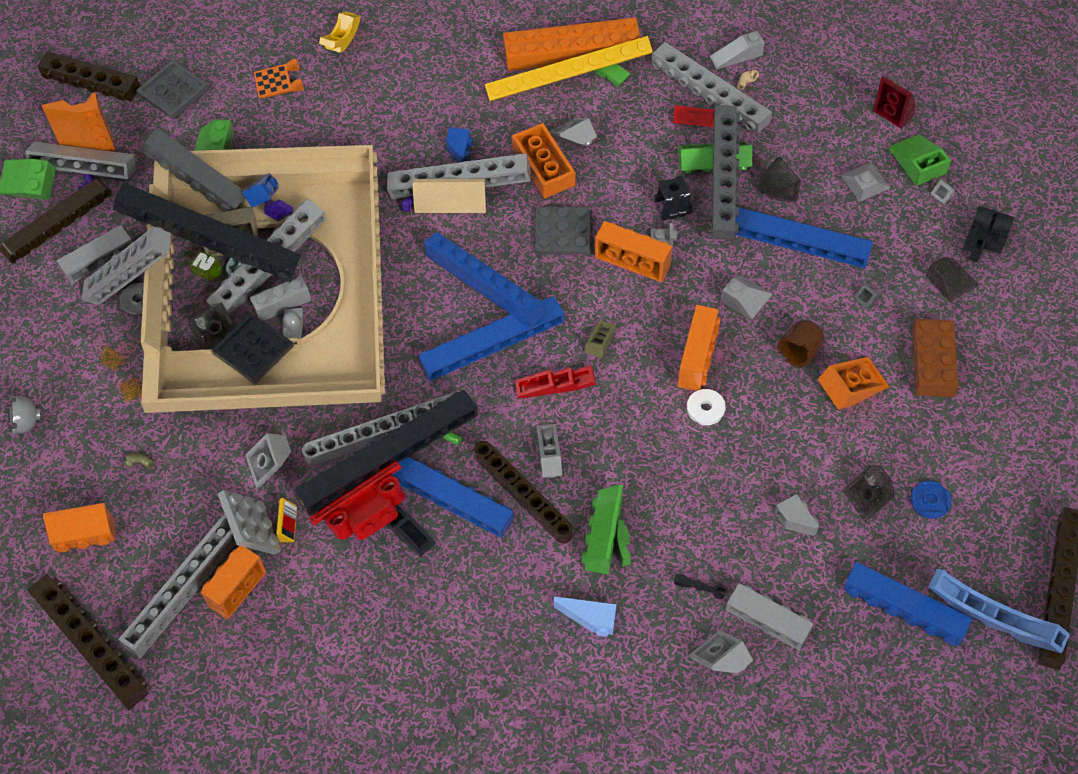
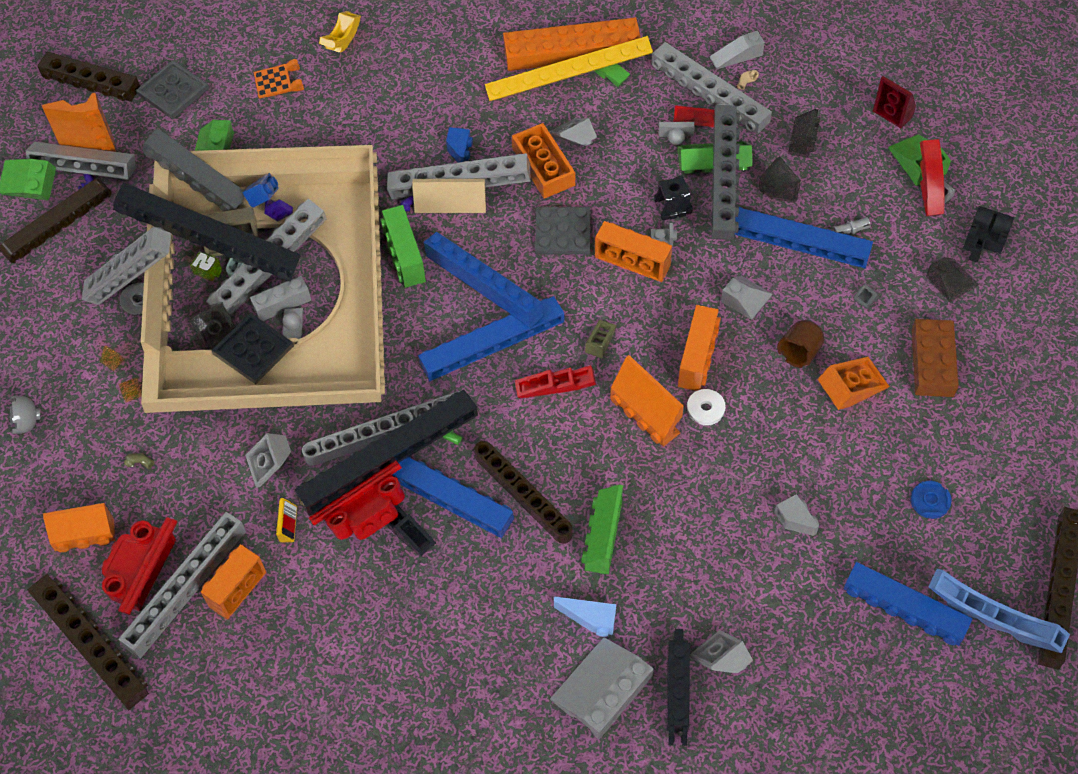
light grey brick [56,225,133,284] -> none
light grey plate [218,490,281,555] -> none
light grey slope [536,424,562,478] -> none
bright green slope [617,519,631,567] -> none
black piece [674,573,726,599] -> none
light grey brick [726,583,813,651] -> none
light grey slope [841,162,890,201] -> none
clear smoke slope [842,465,895,522] -> none
none -> red brick [101,517,177,615]
none -> bright green brick [380,205,426,288]
none -> light grey piece [550,637,654,739]
none -> orange piece [610,355,684,447]
none -> light grey tile [658,122,694,145]
none -> black hinge [666,629,690,746]
none -> clear smoke slope [788,109,820,158]
none -> light grey pin [832,217,871,235]
none -> red slope [920,139,945,216]

